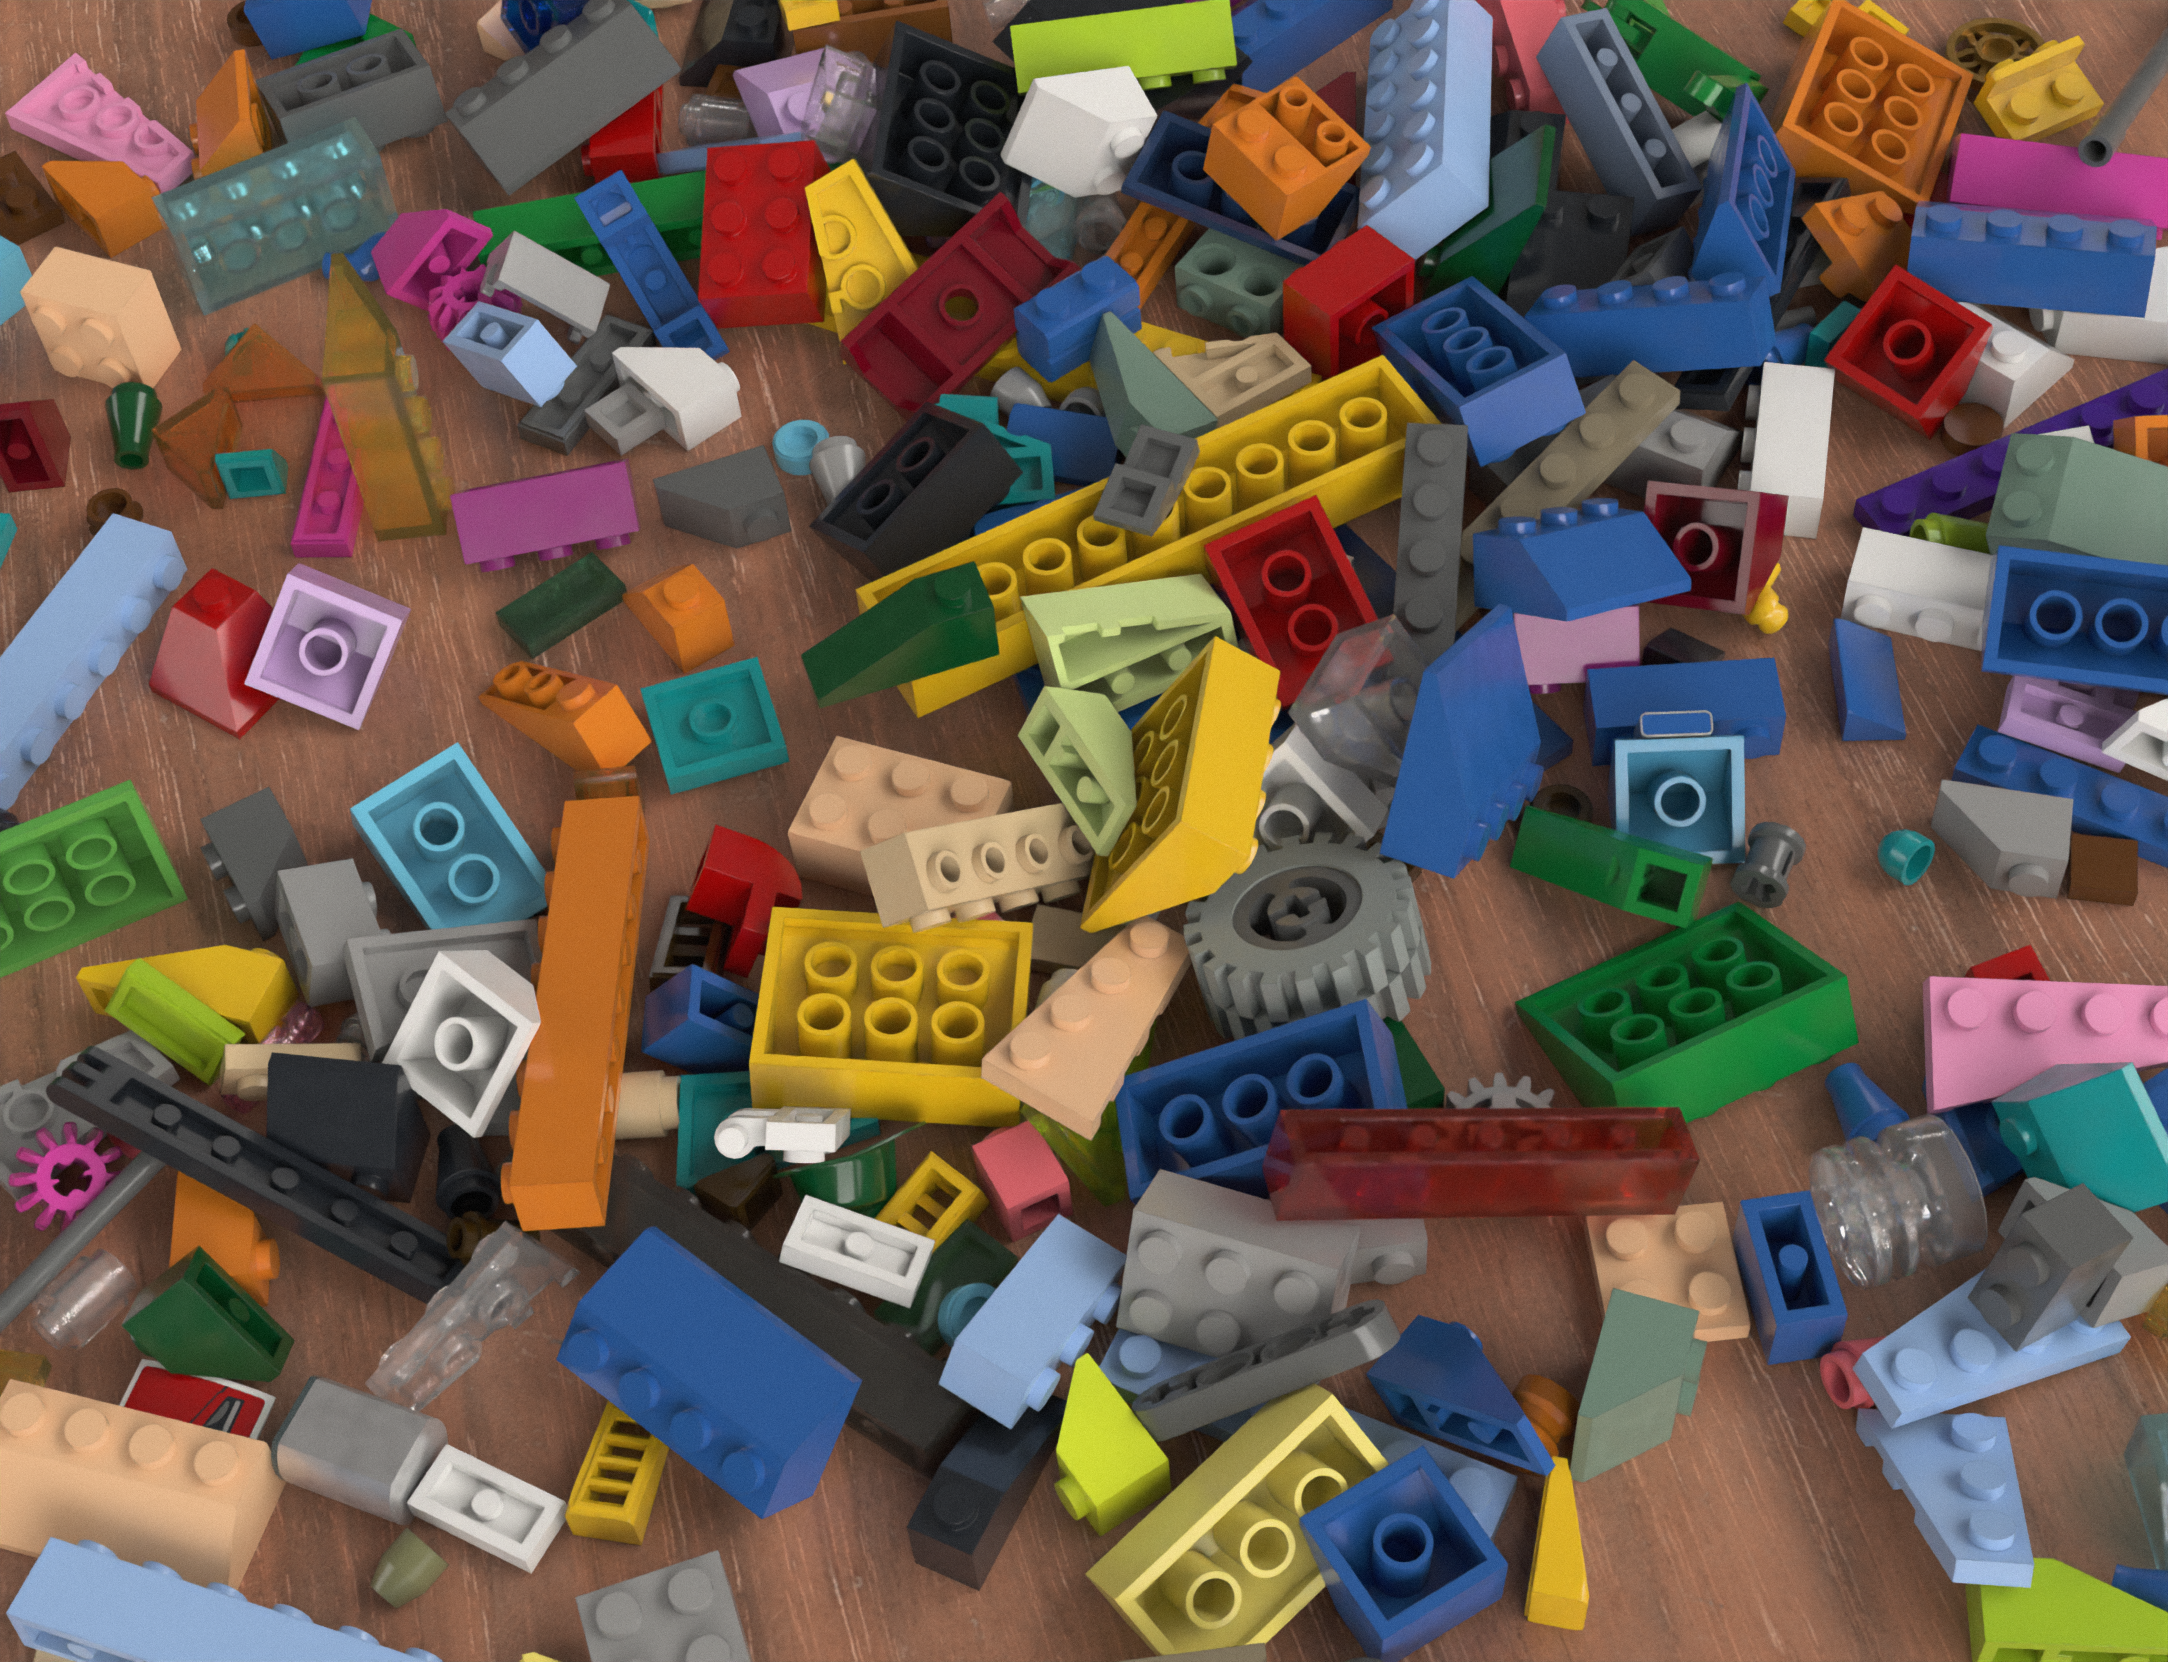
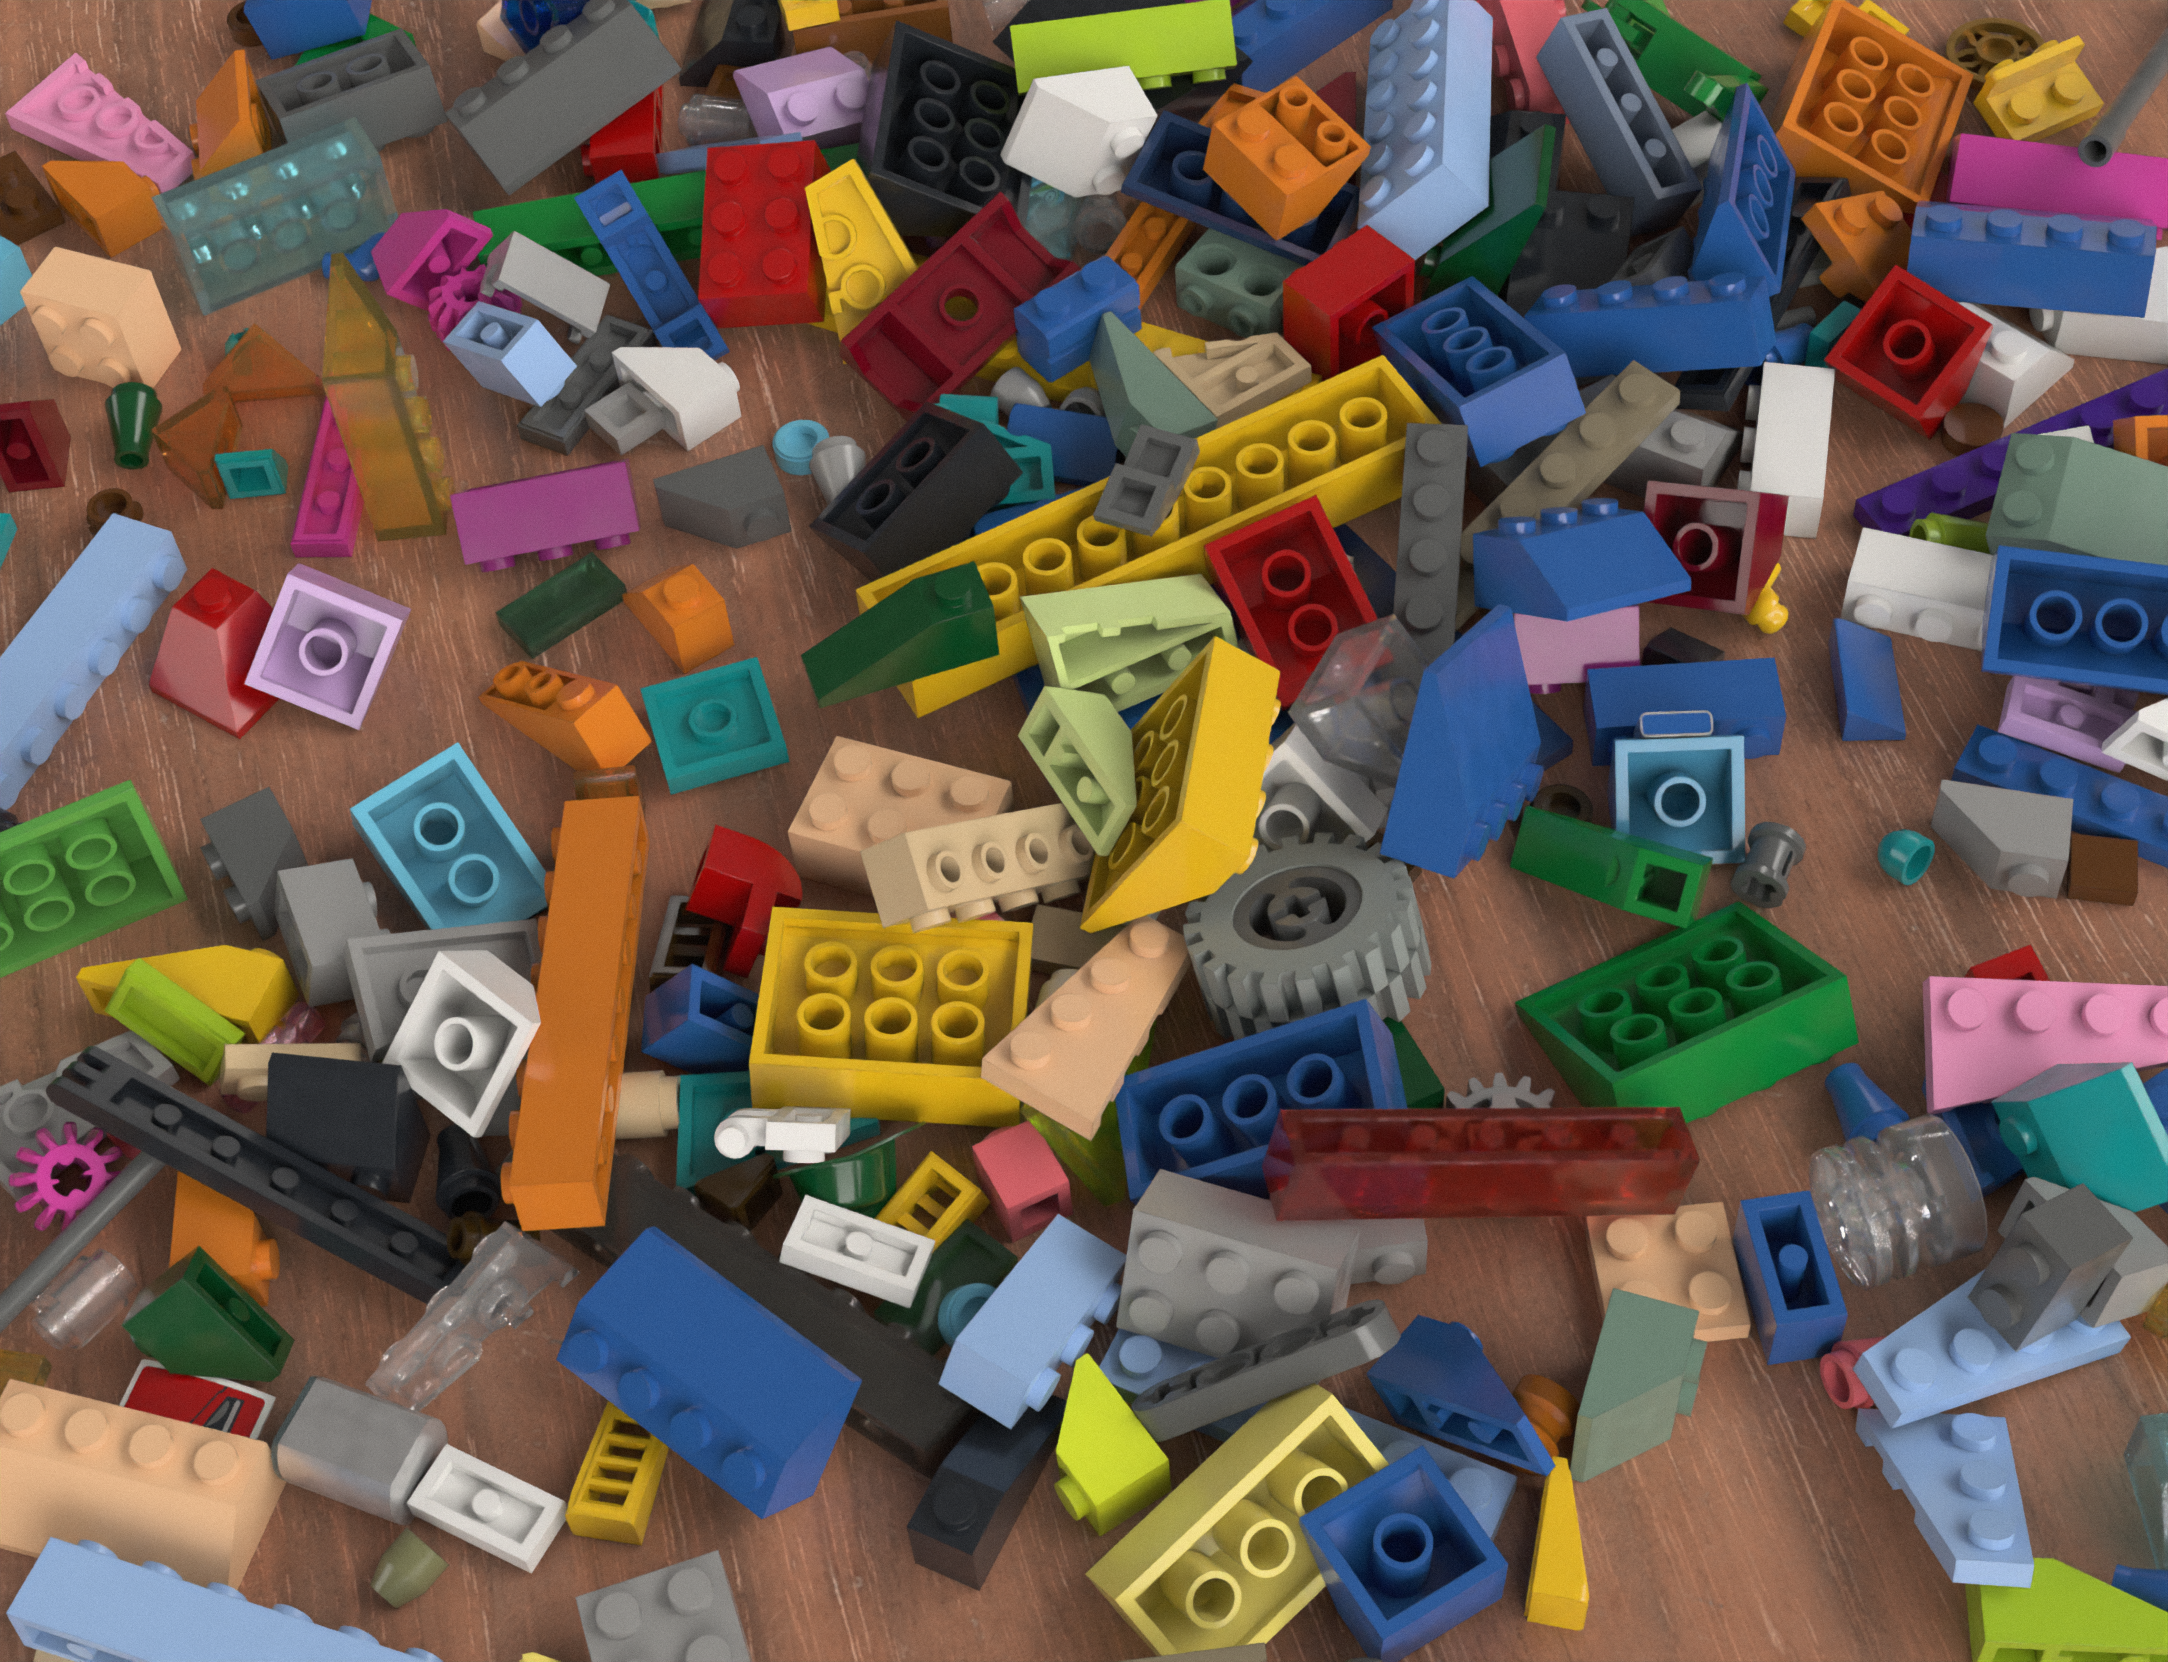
clear slope [801,45,877,164] -> none

